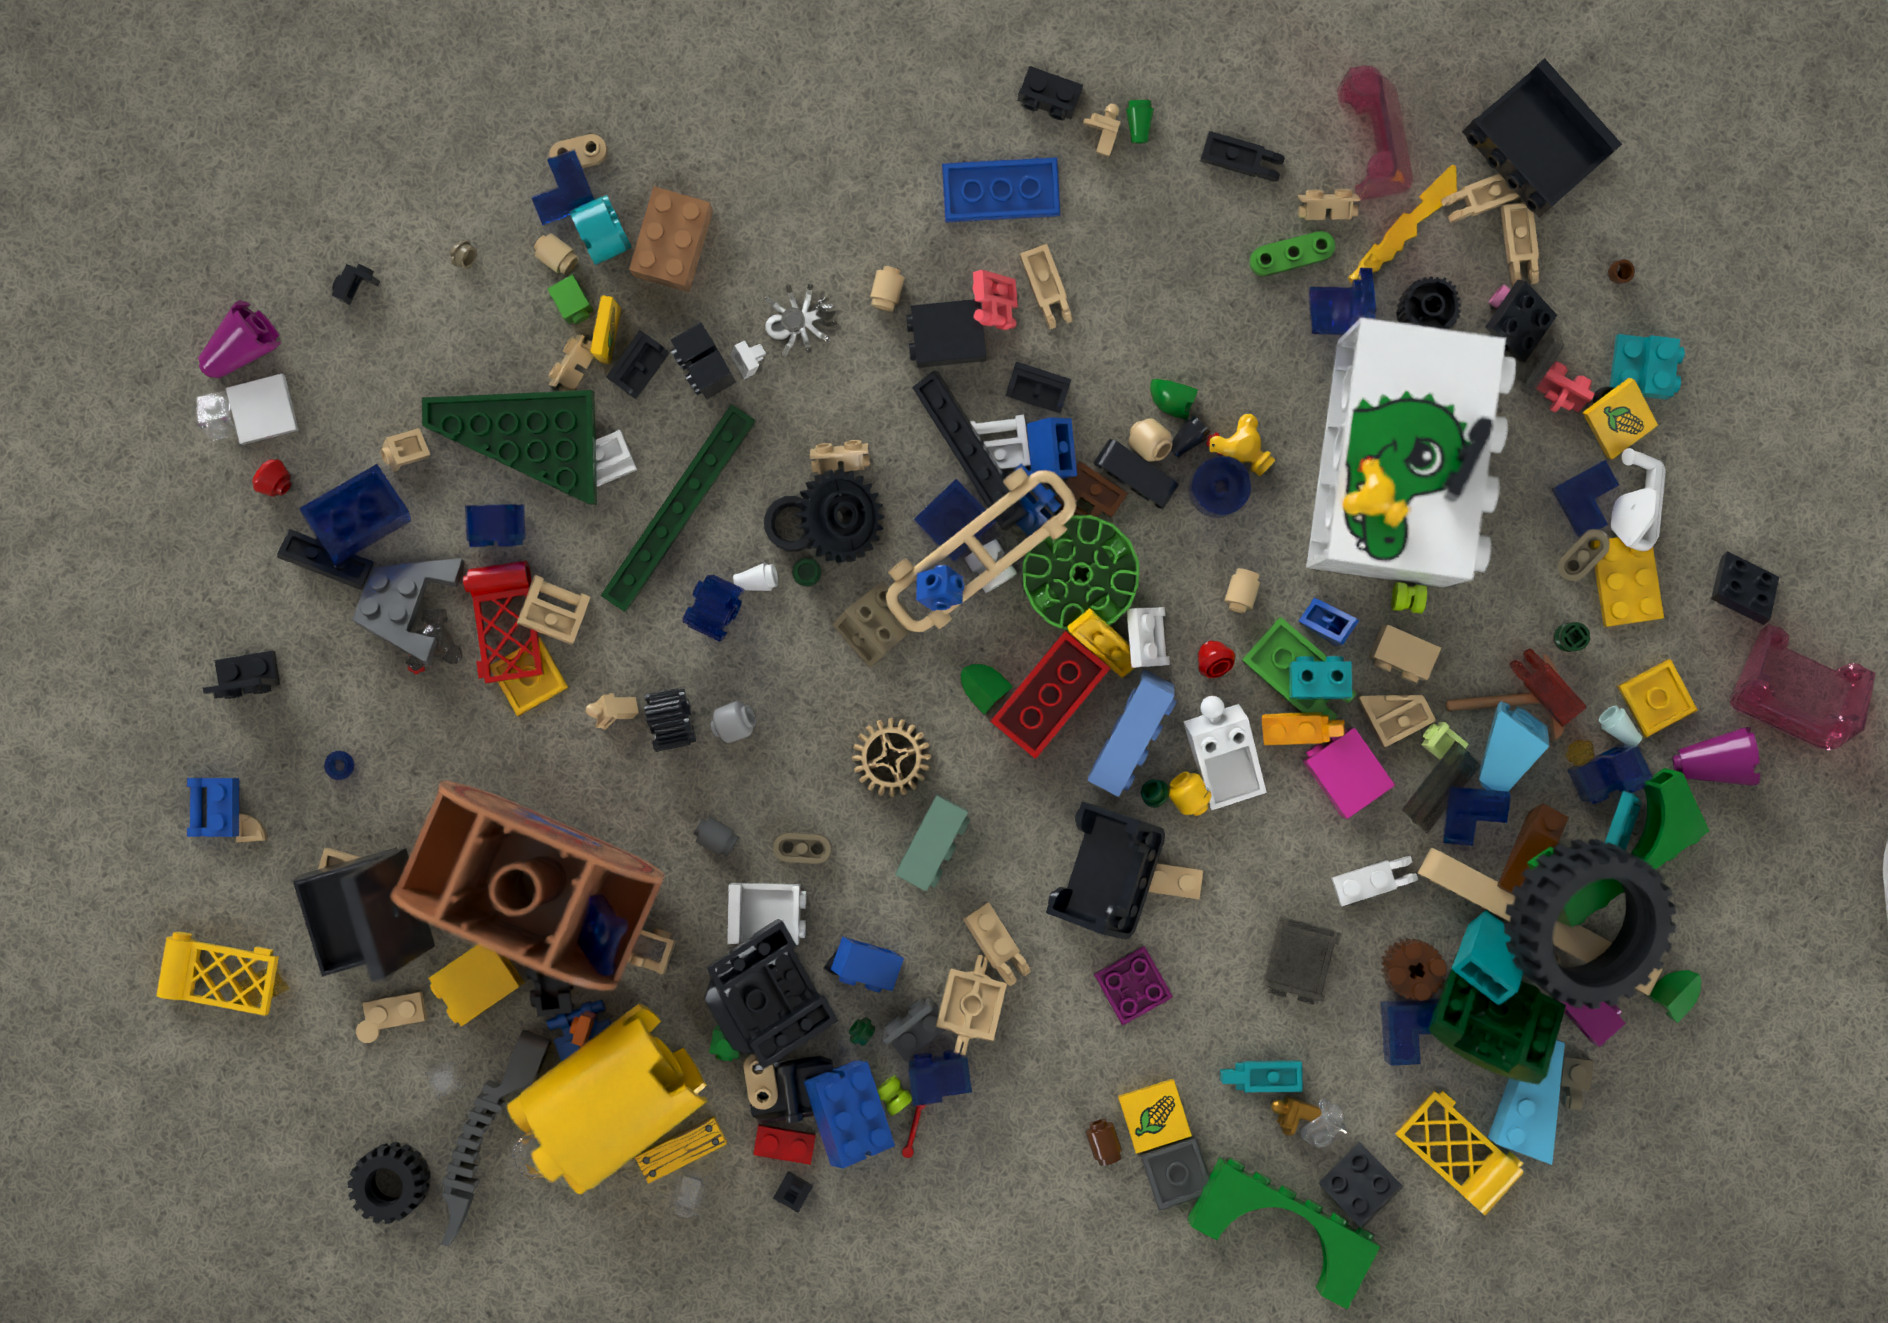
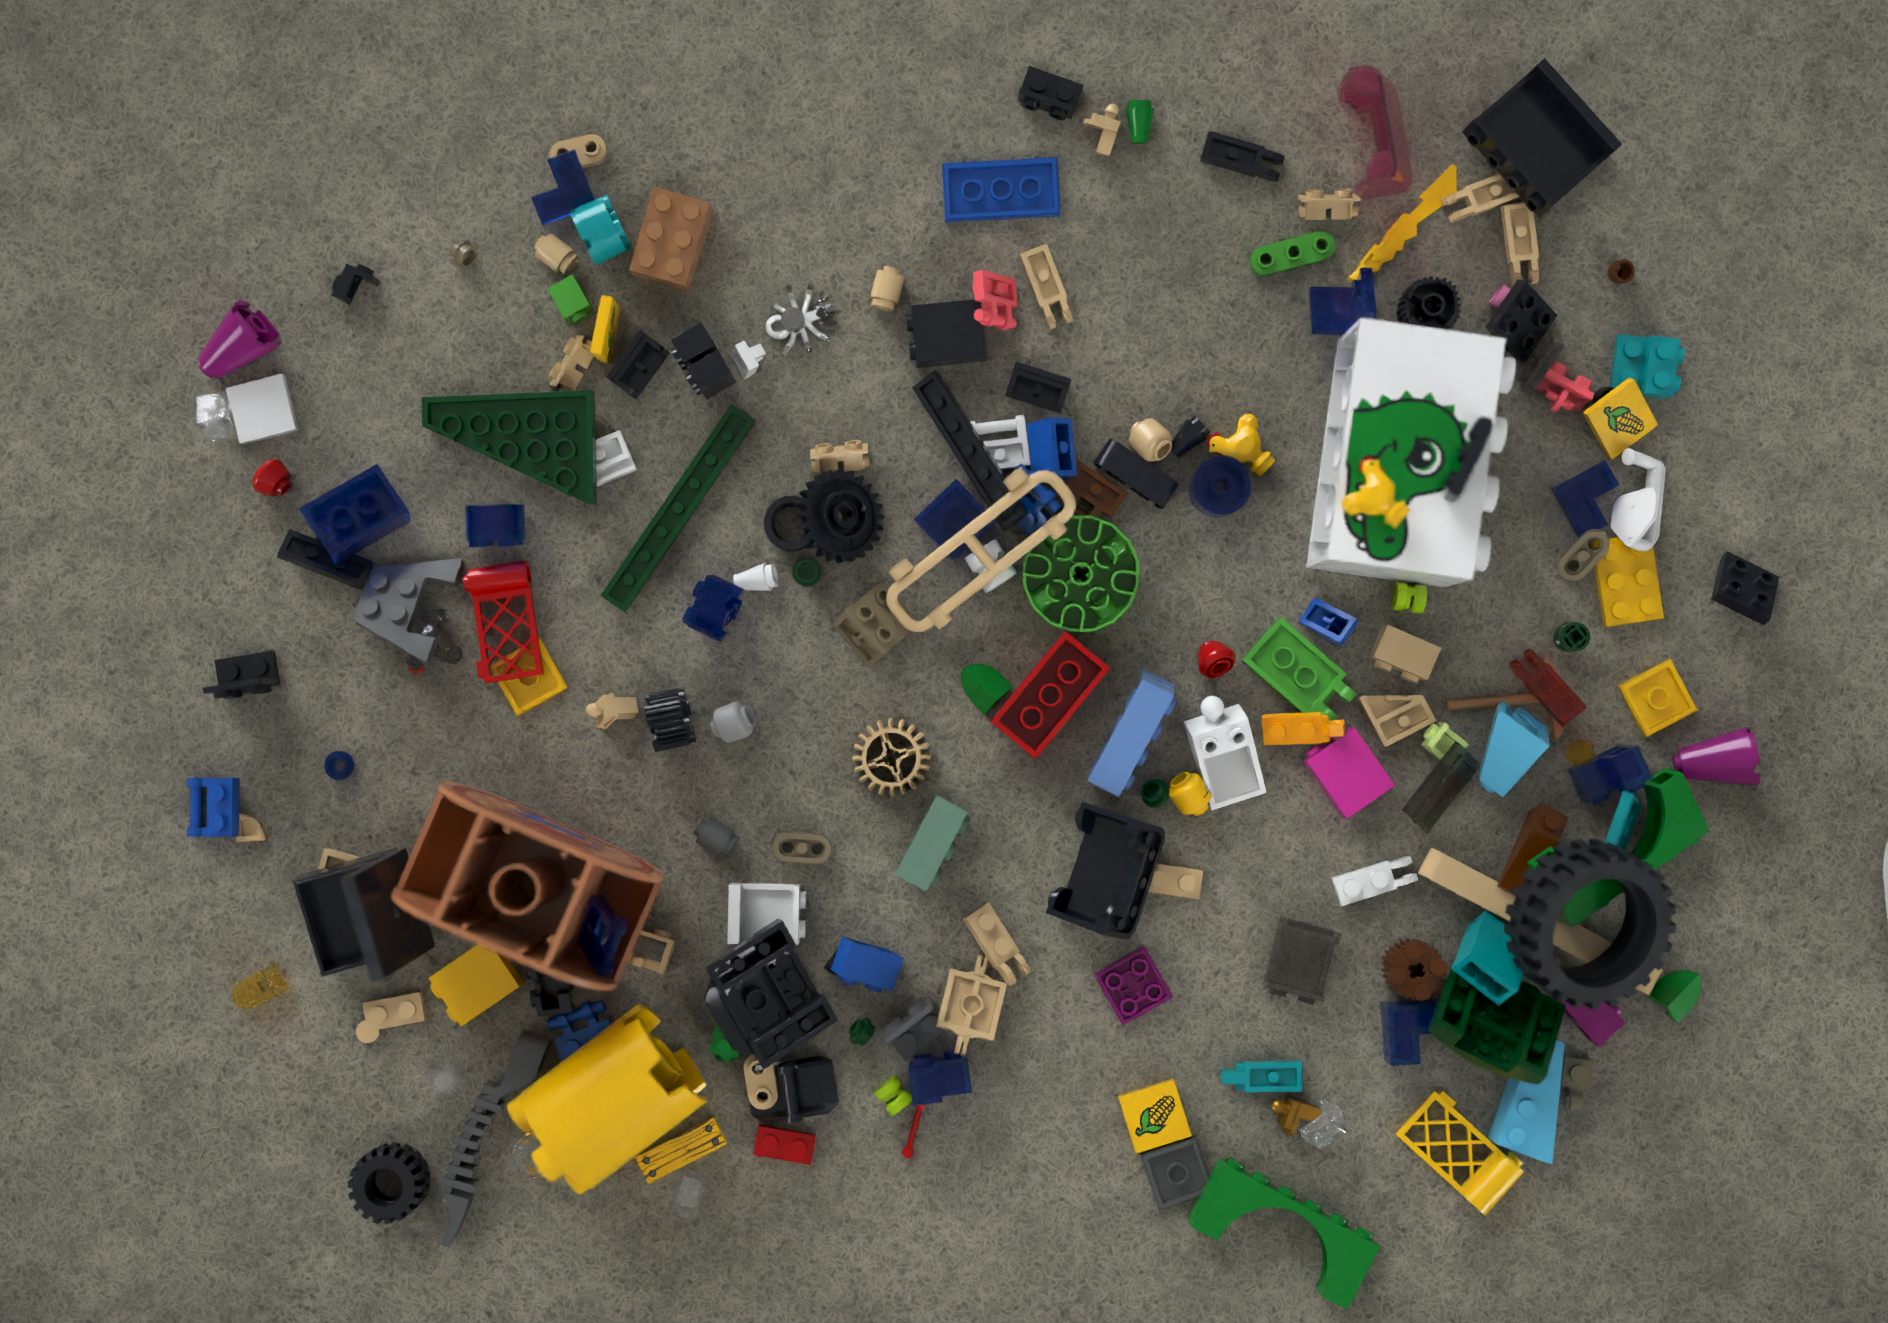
yellow piece [156,932,279,1016] -> none
tan bracket [380,428,430,472] -> none
tan plate [517,575,590,645] -> none
orange plate [570,1011,597,1046] -> none
black tile [773,1171,813,1213] -> none
blue piece [803,1060,895,1169] -> none
blue brick [916,565,964,611] -> none
yellow tile [1067,608,1136,678] -> none
reddish brown brick [1085,1119,1122,1166] -> none
white plate [1127,607,1170,668] -> none
green brick [1150,379,1198,420] -> none
tan brick [1224,568,1260,614] -> none
teal brick [1289,656,1352,699] -> none
black plate [1318,1142,1404,1228] -> none
clear blue plate [1443,787,1511,846] -> none
light aqua cone [1599,706,1642,748] -> none
clear pink windscreen [1730,624,1876,750] -> none

